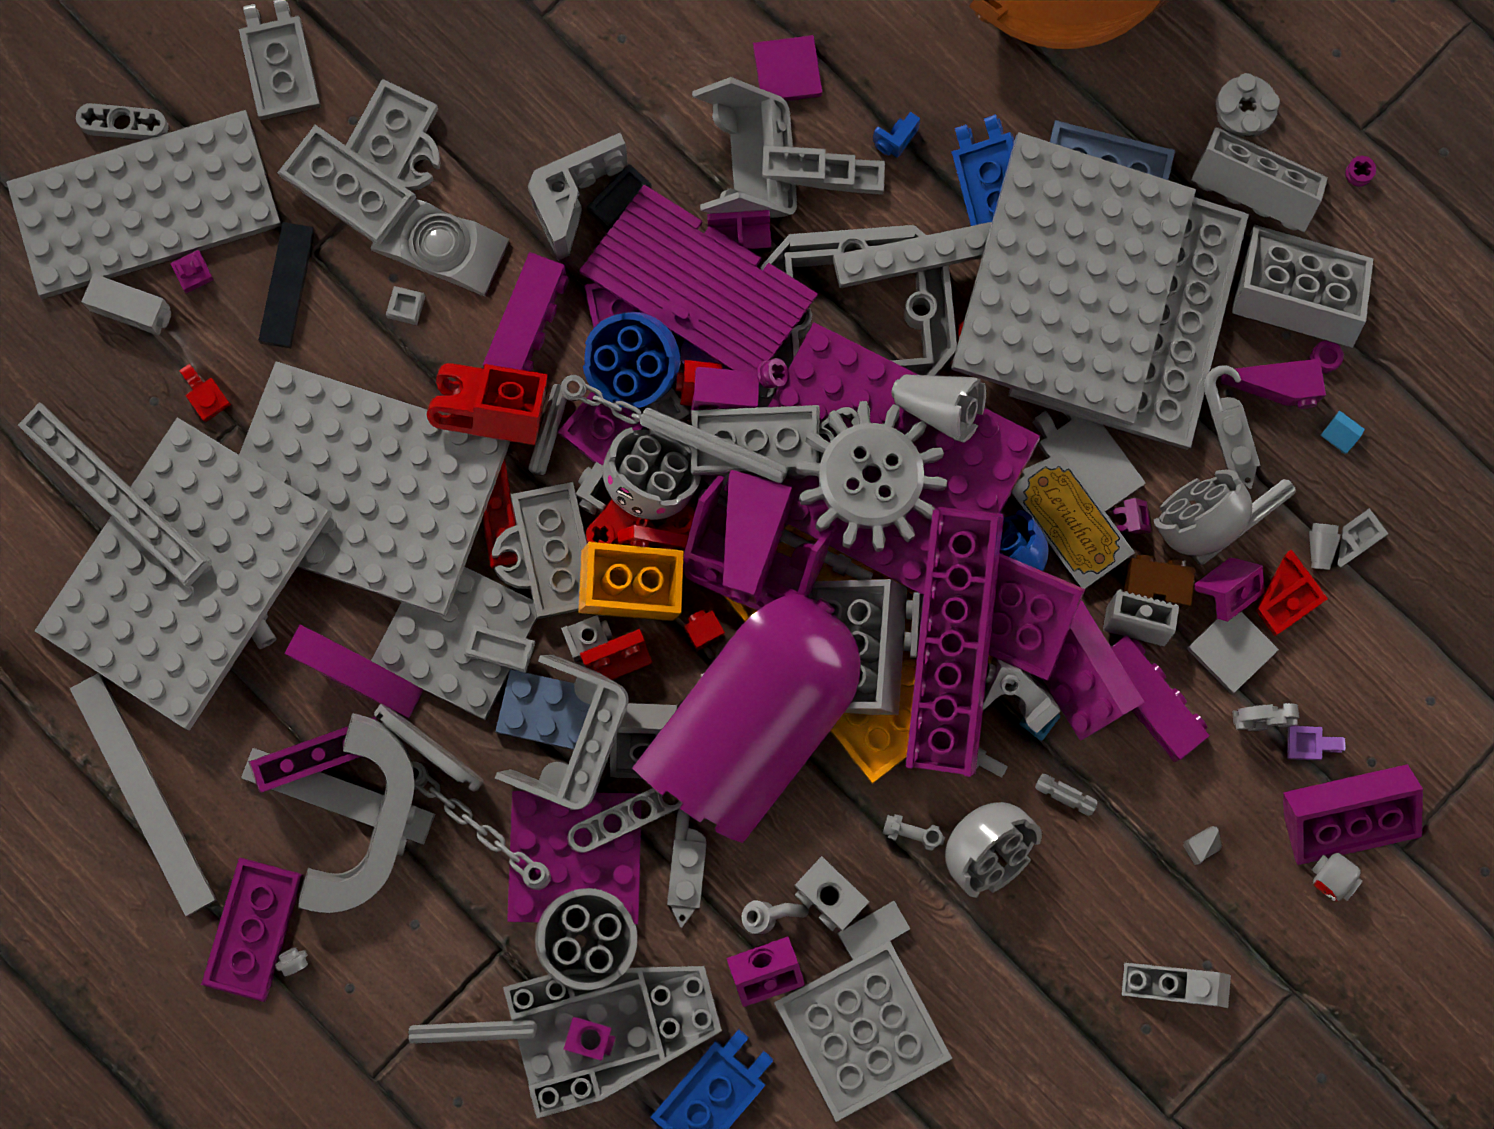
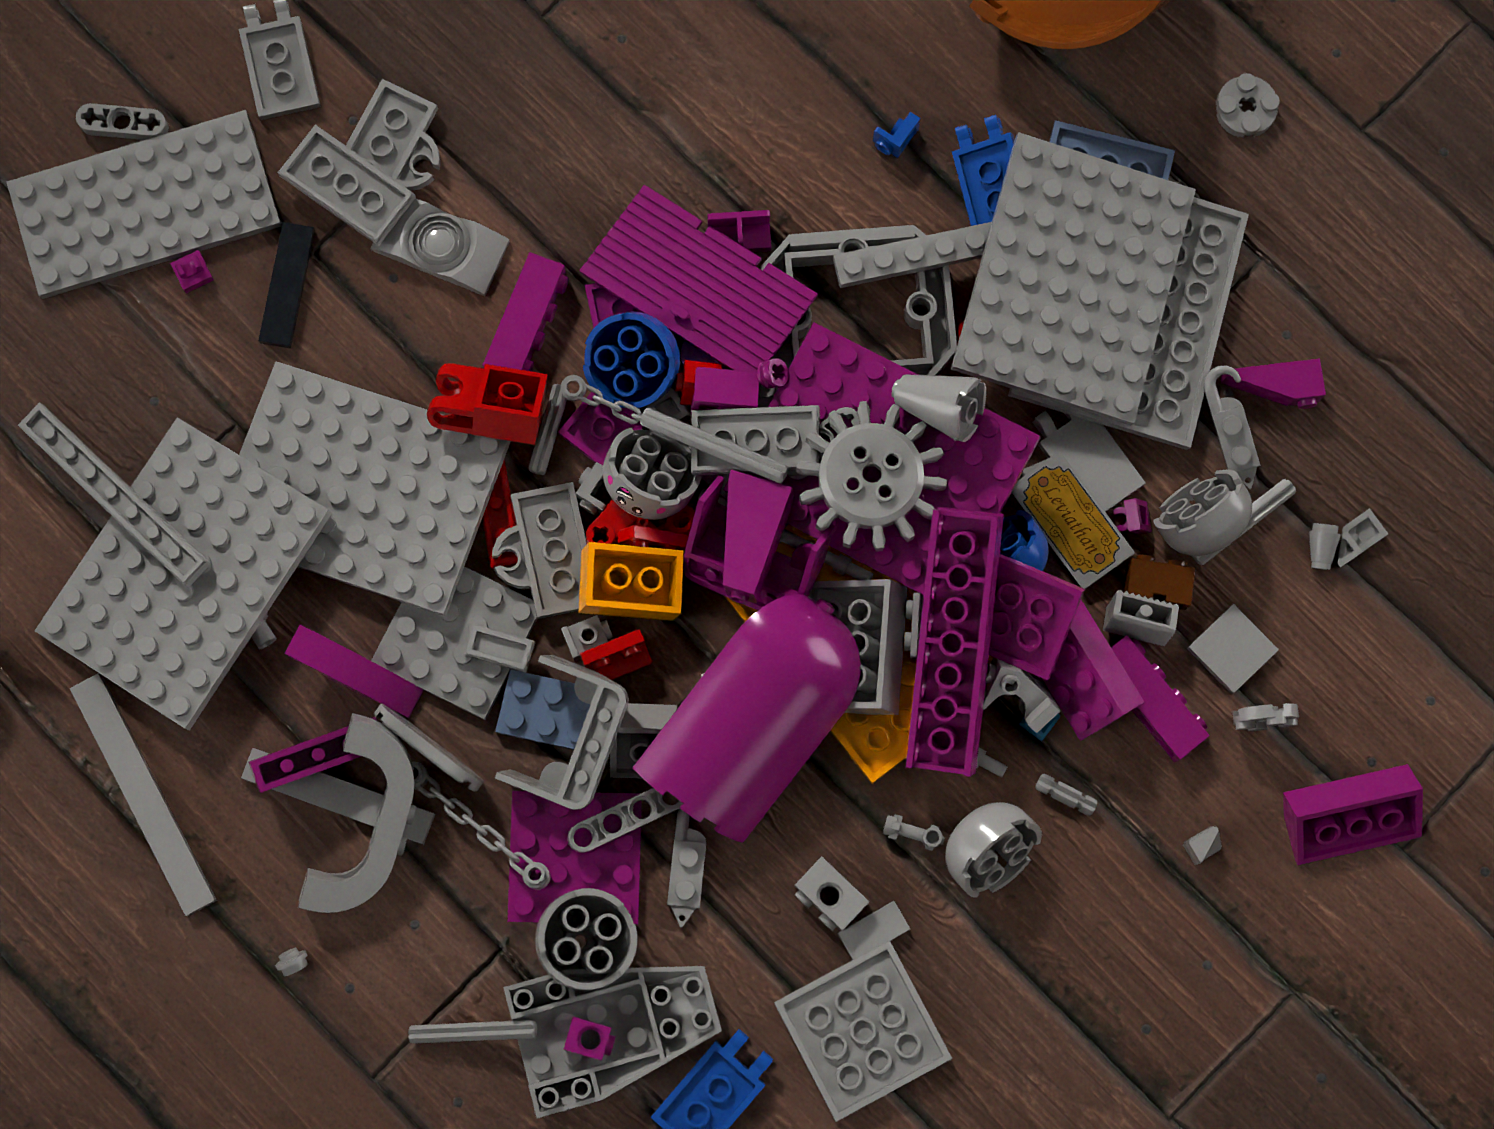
light grey brick [81,273,171,336] -> none
red plate [179,364,231,423] -> none
magenta tile [201,857,304,1002] -> none
light grey tile [386,286,425,325] -> none
light grey bracket [528,133,628,260] -> none
black tile [587,164,652,230] -> none
red plate [684,610,725,652] -> none
light grey windscreen [692,77,797,218] -> none
magenta brick [726,937,805,1007] -> none
light grey plate [742,901,809,934] -> none
magenta tile [753,35,822,101] -> none
light grey slope [762,145,885,195] -> none
light grey slope [1122,962,1231,1008] -> none
light grey slope [1191,127,1328,232] -> none
magenta panel [1194,557,1265,622] -> none
light grey slope [1232,225,1373,348] -> none
red wing [1256,549,1328,636] -> none
medium lavender plate [1287,726,1345,761] -> none
magenta tile [1310,340,1344,373] -> none
light grey head [1312,853,1363,902] -> none
dark azure slope [1320,411,1365,454] -> none
magenta bush [1345,155,1376,187] -> none

